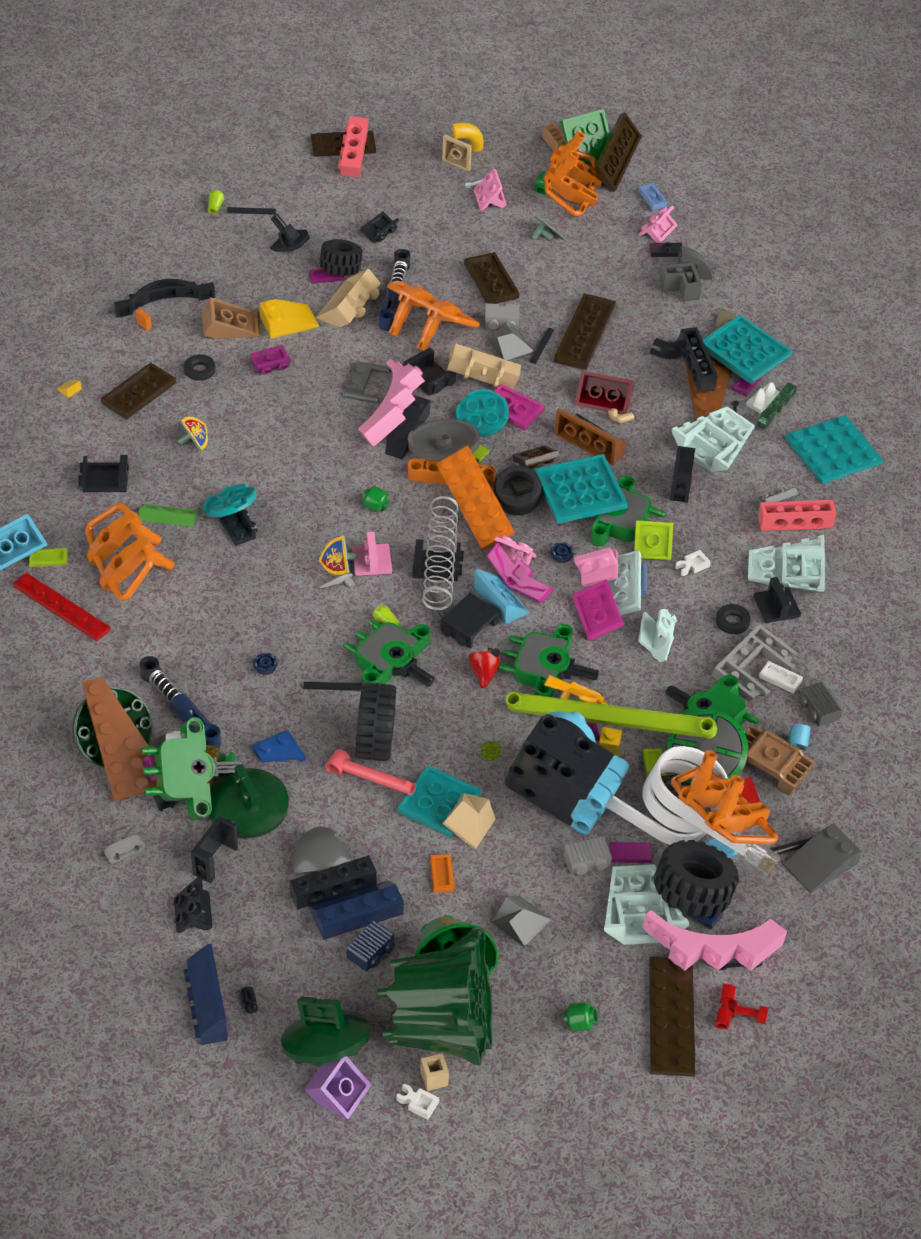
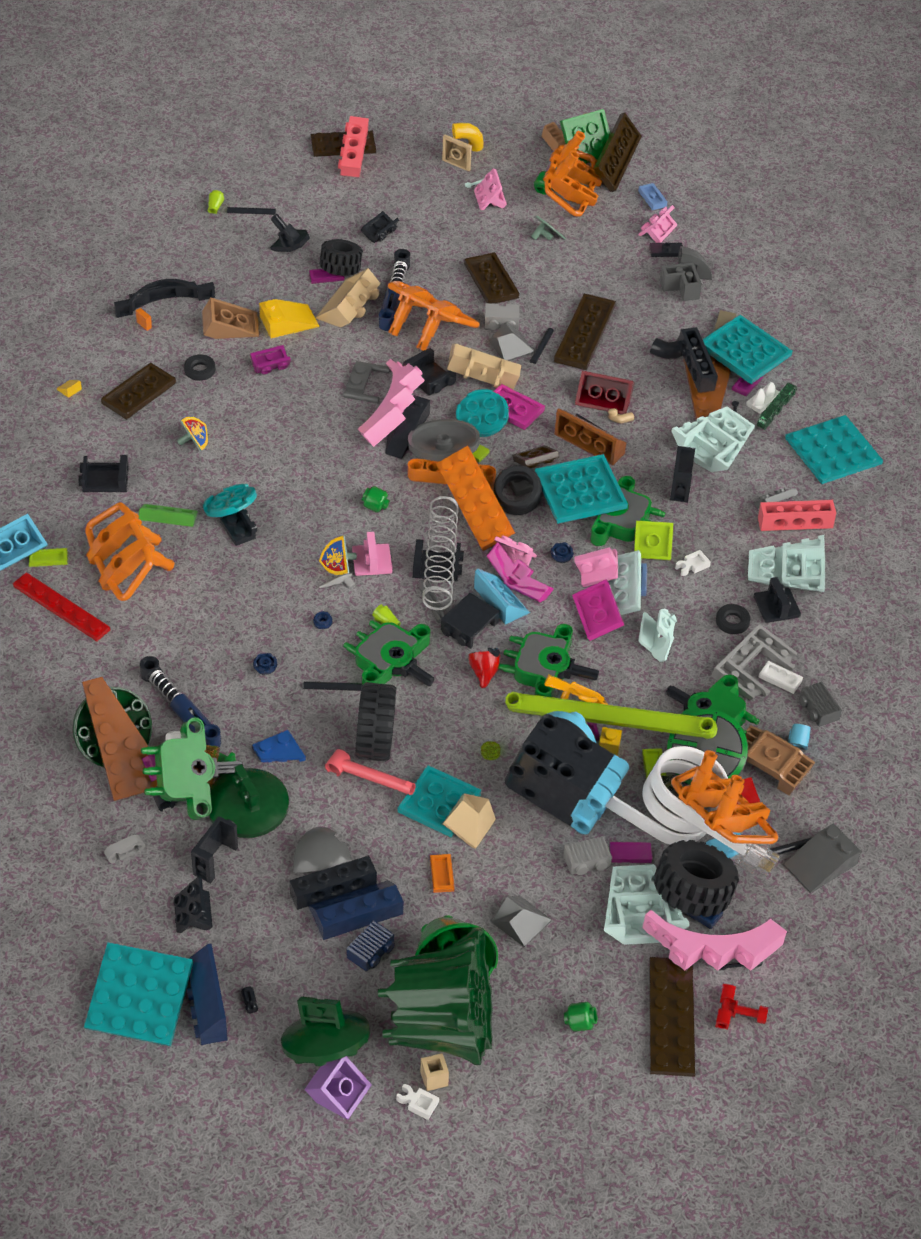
none -> teal plate [84,942,193,1047]
none -> dark blue plate [313,611,333,629]

